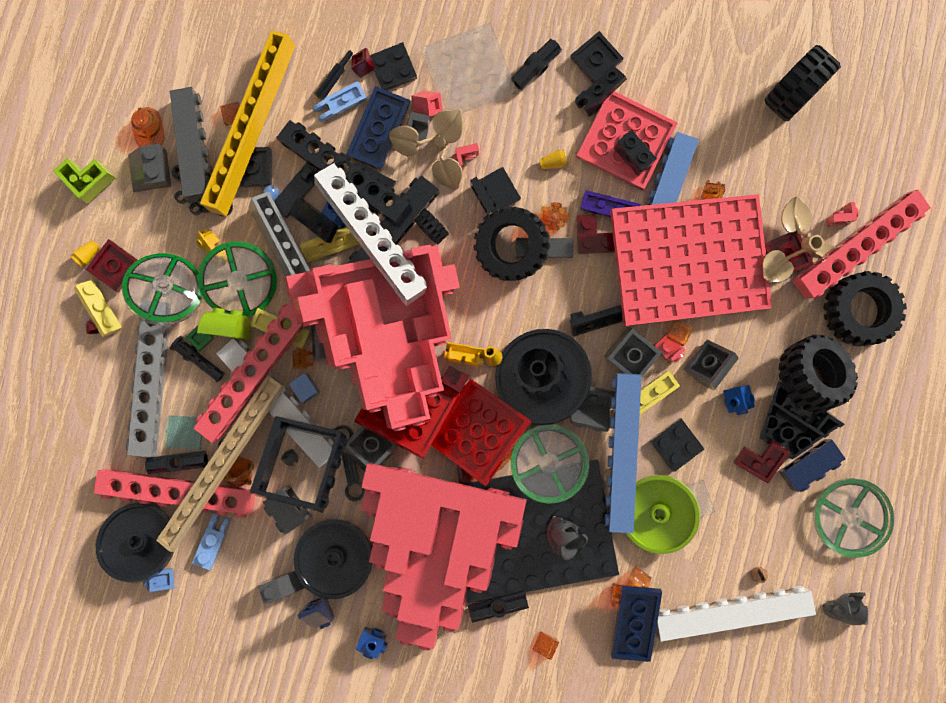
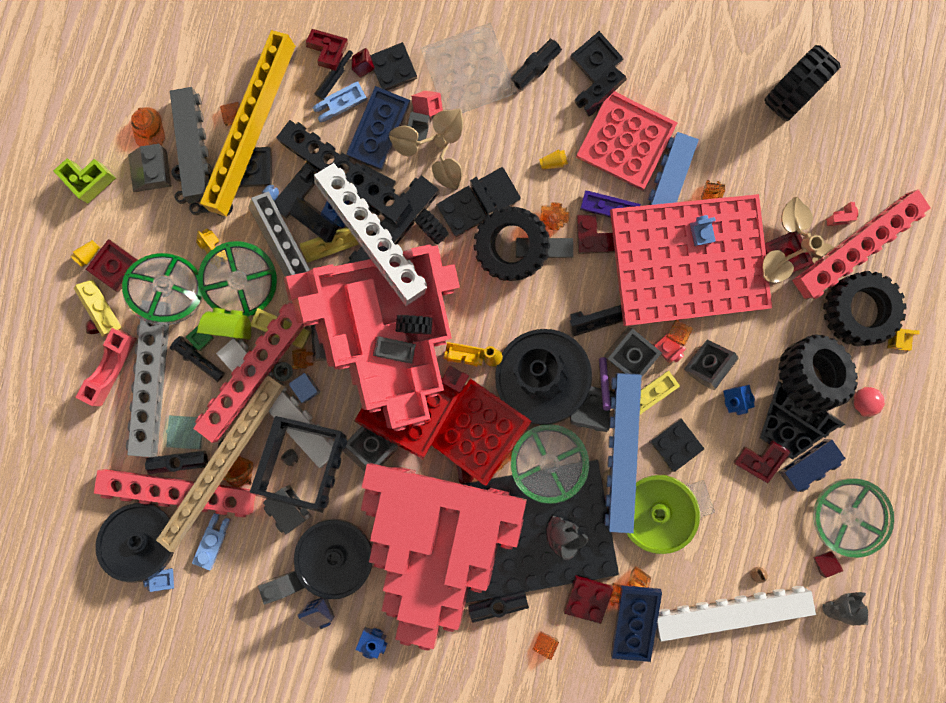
black piece [334,425,365,501] -> none
coral bracket [453,143,479,170] -> none
black brick [614,130,657,176] -> none
none -> coral arch [75,328,137,406]
none -> pearl dark grey cone [273,362,293,381]
none -> dark red plate [306,29,348,71]
none -> dark grey tile [373,336,416,364]
none -> black tyre [396,315,433,334]
none -> black plate [436,185,486,238]
none -> dark red plate [563,575,613,624]
none -> medium lavender bar [599,357,611,410]
none -> medium blue bracket [690,215,716,246]
none -> dark red slope [813,551,843,578]
none -> coral hair [854,387,885,417]
none -> yellow panel [887,329,920,351]

